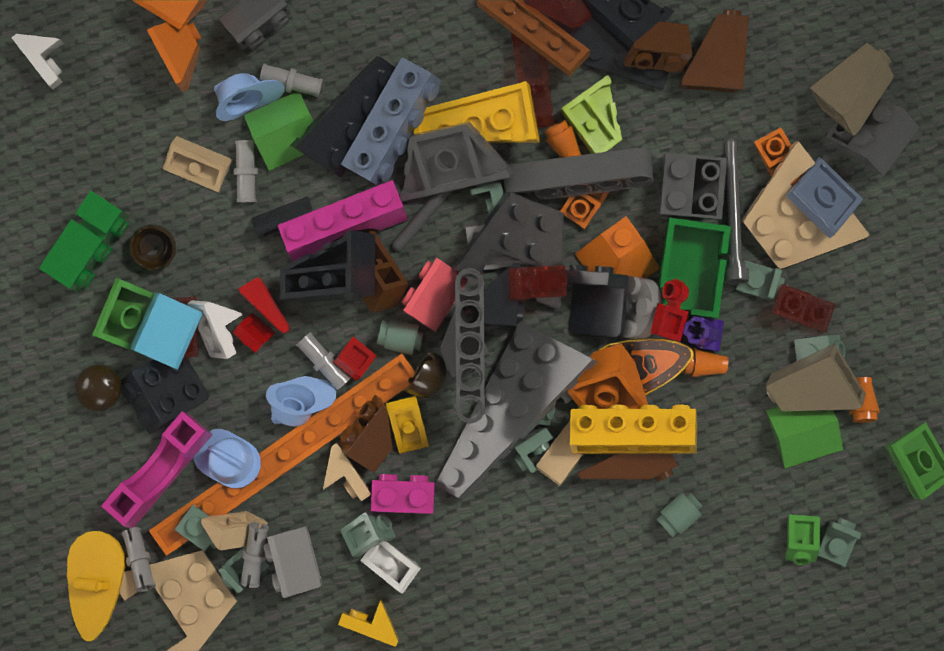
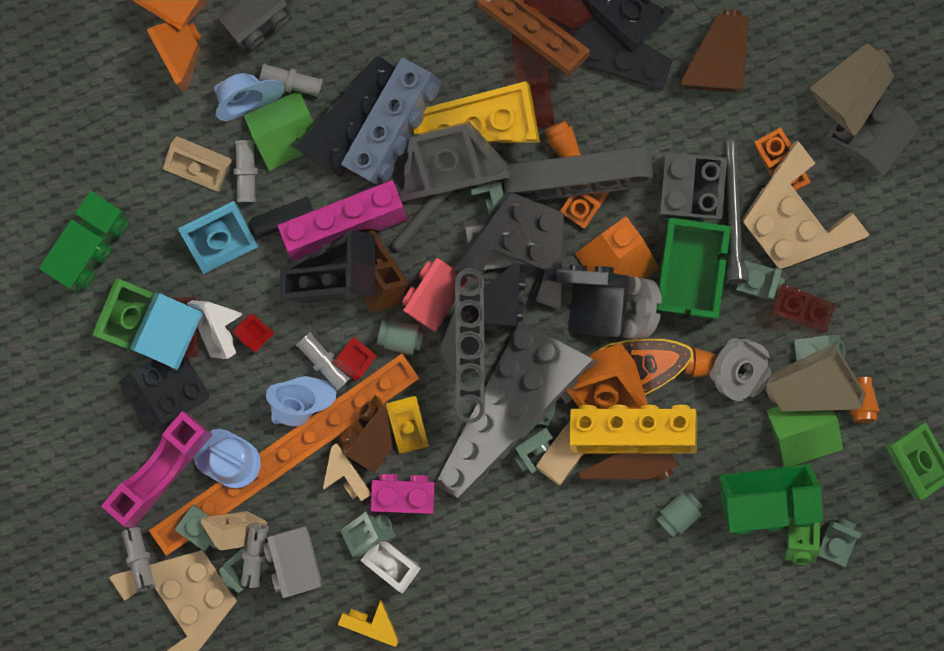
white slope [11,34,64,90] -> none
yellow shield [67,531,125,641] -> none
dark brown hair [75,364,121,412] -> none
dark brown hair [129,224,176,271] -> none
red slope [238,277,291,334] -> none
dark brown hair [404,352,446,398] -> none
clear red slope [509,265,567,300] -> none
lime wing [560,75,622,154] -> none
reddish brown slope [623,21,692,72] -> none
red plate [650,279,689,342] -> none
dark purple piece [683,316,724,352] -> none
sand blue plate [786,157,863,238] -> none
none -> medium azure slope [178,201,258,274]
none -> light grey plate [710,338,771,401]
none -> green piece [718,464,823,535]

